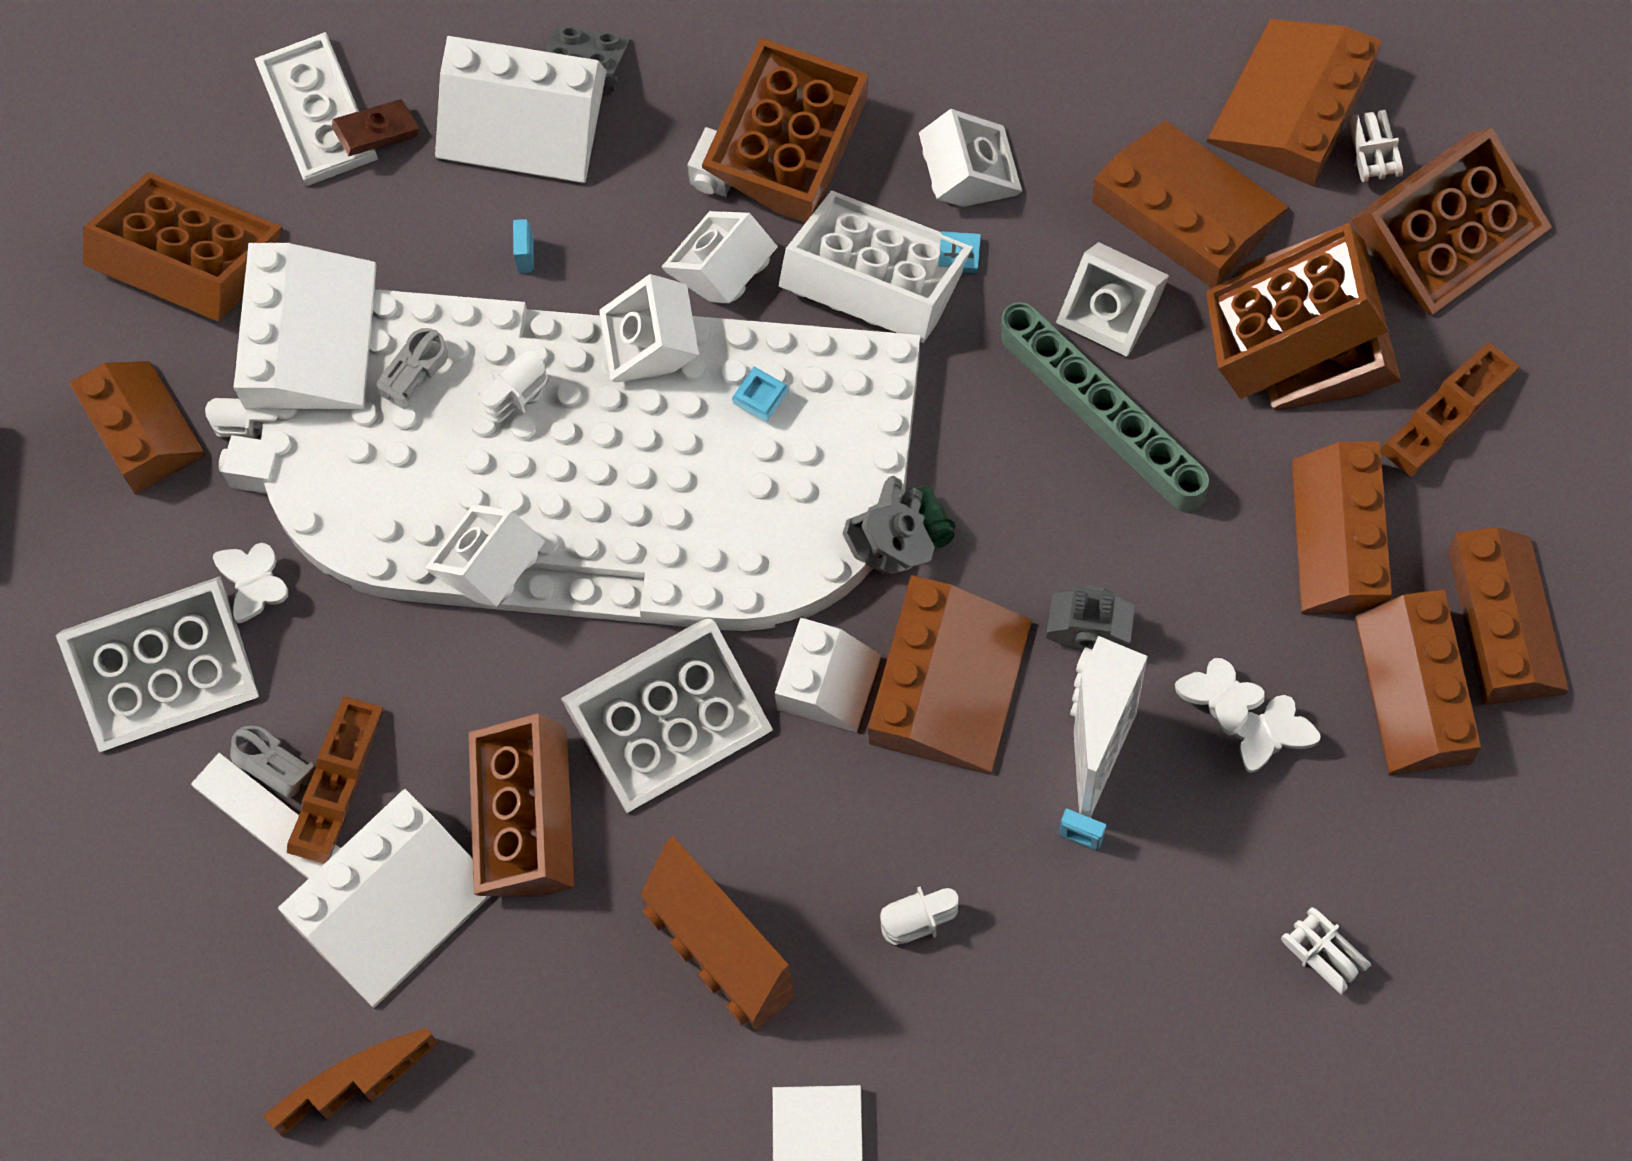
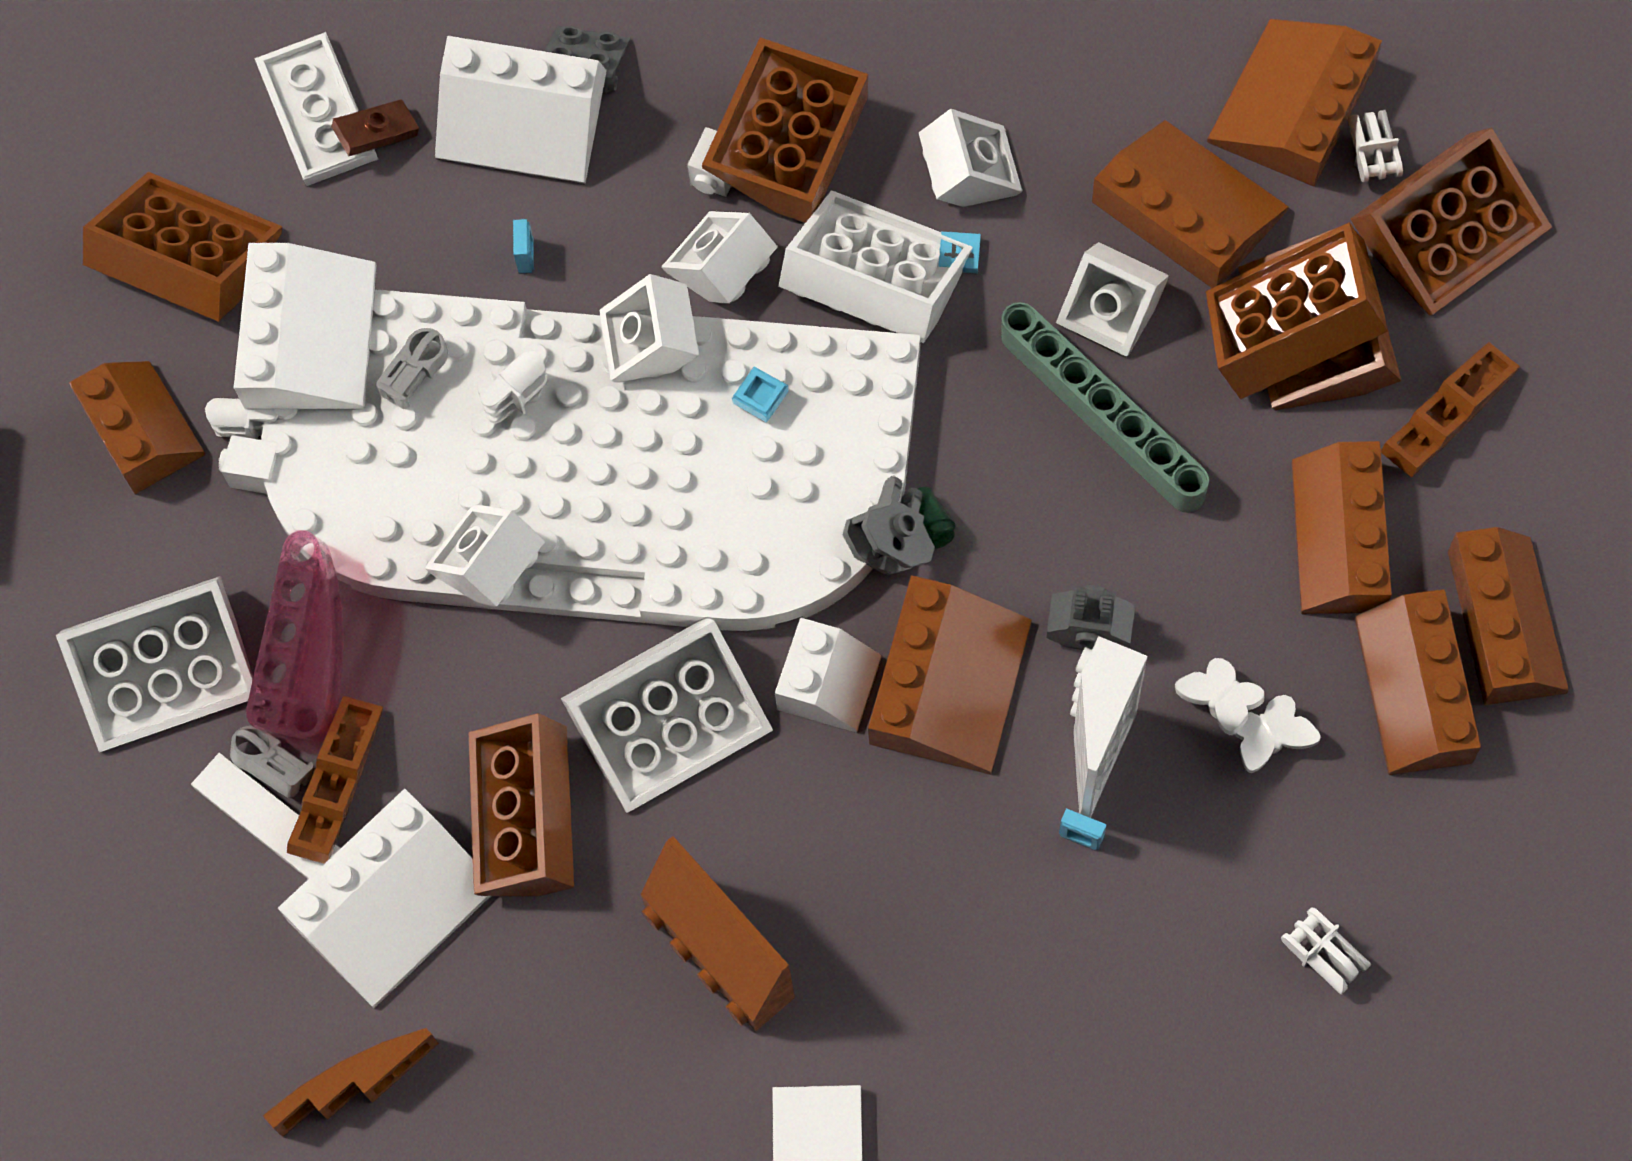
white animal [213,543,288,623] -> none
white arm [880,887,958,945] -> none
none -> clear pink beam [246,530,343,742]

